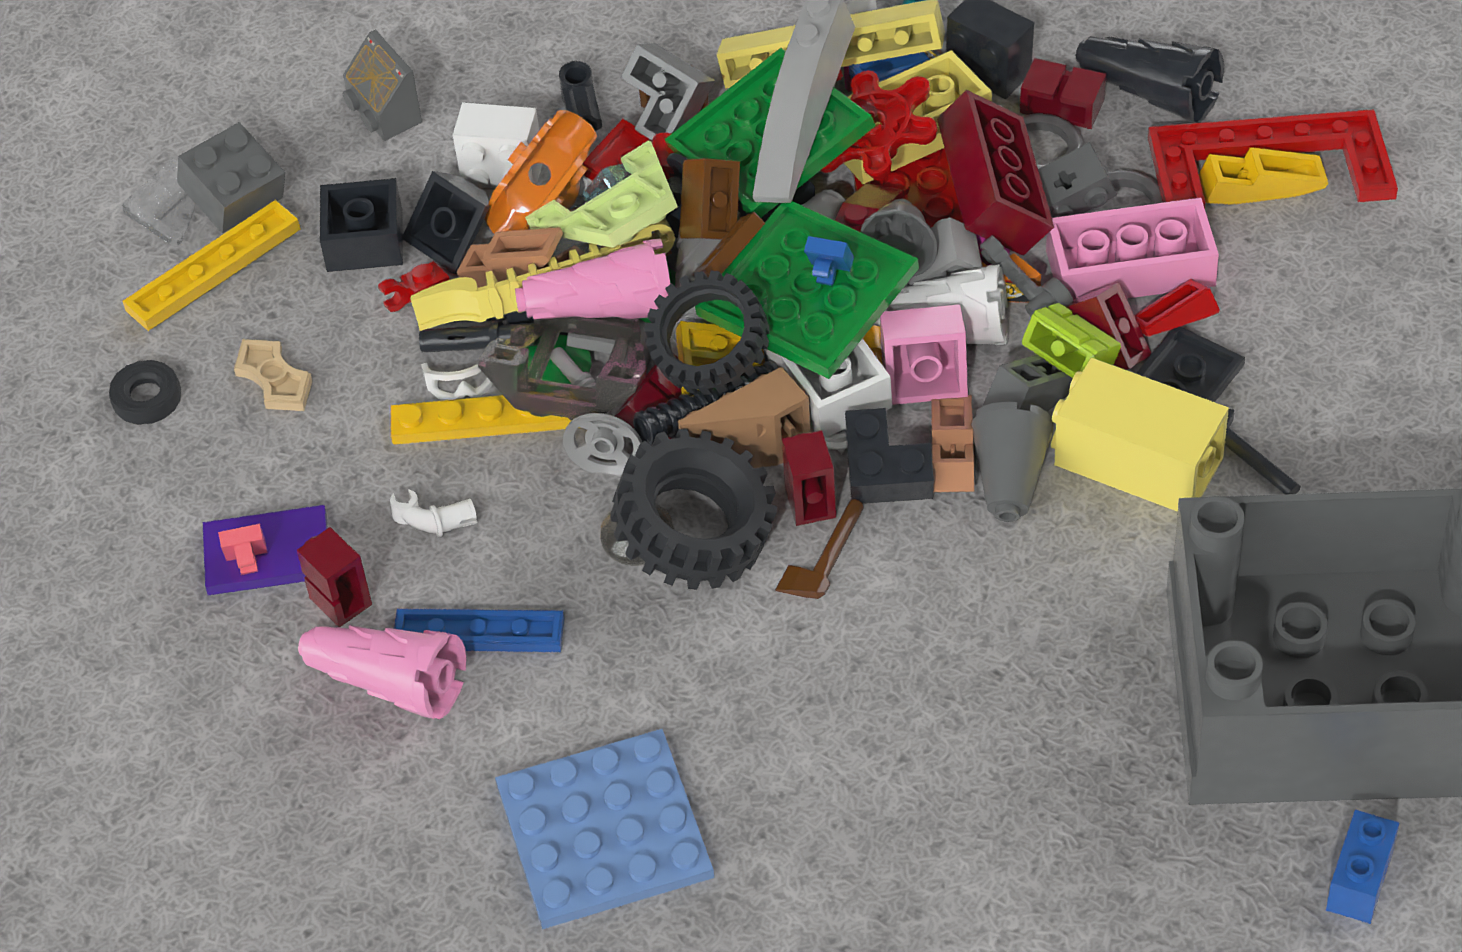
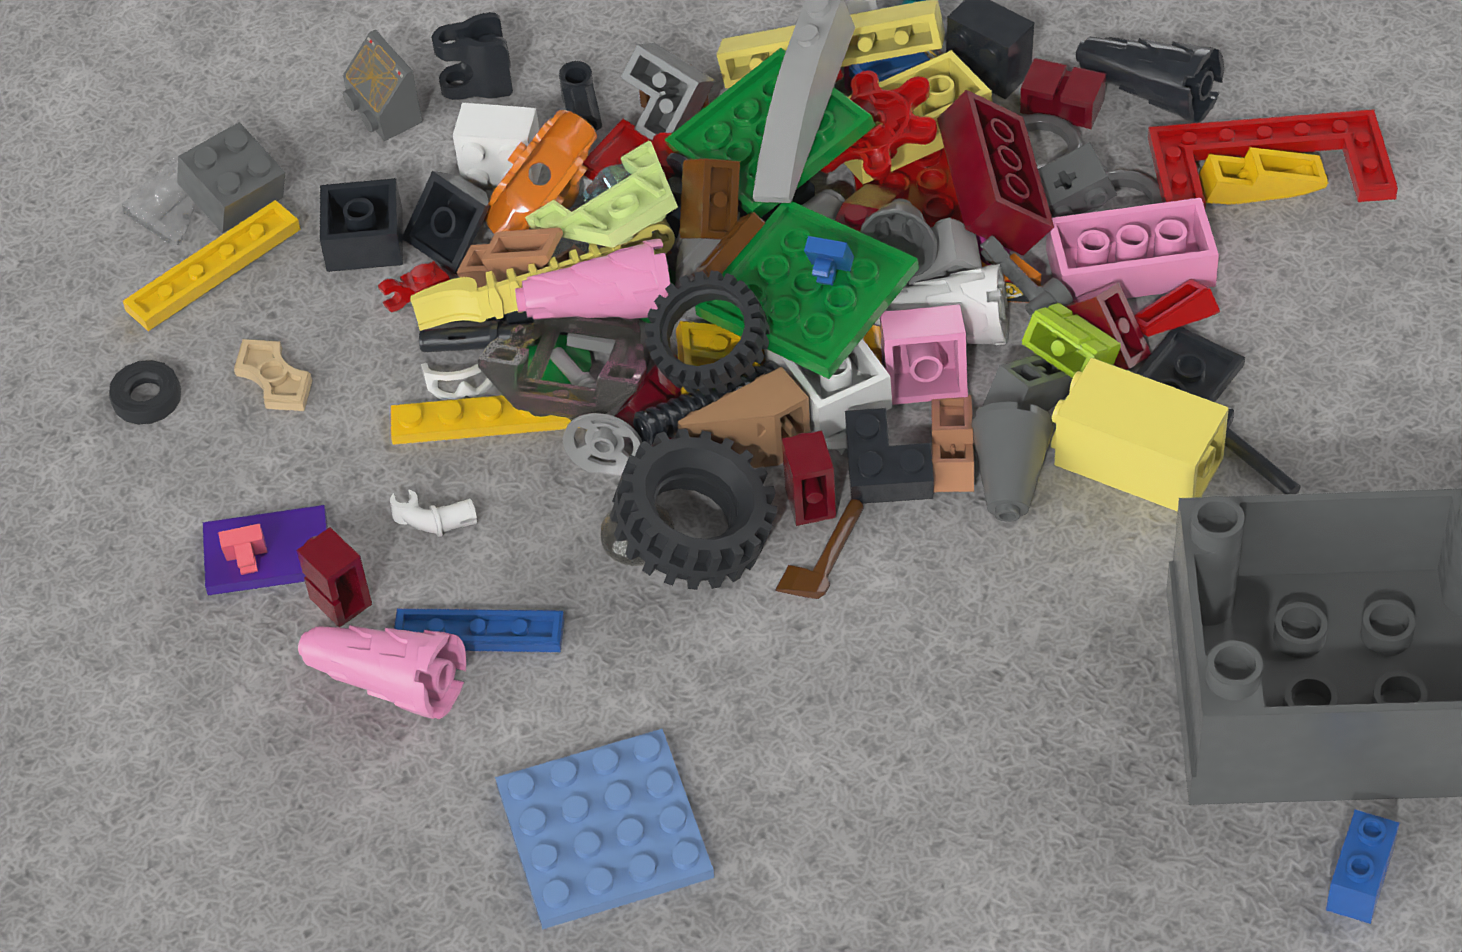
none -> black piece [431,12,513,100]

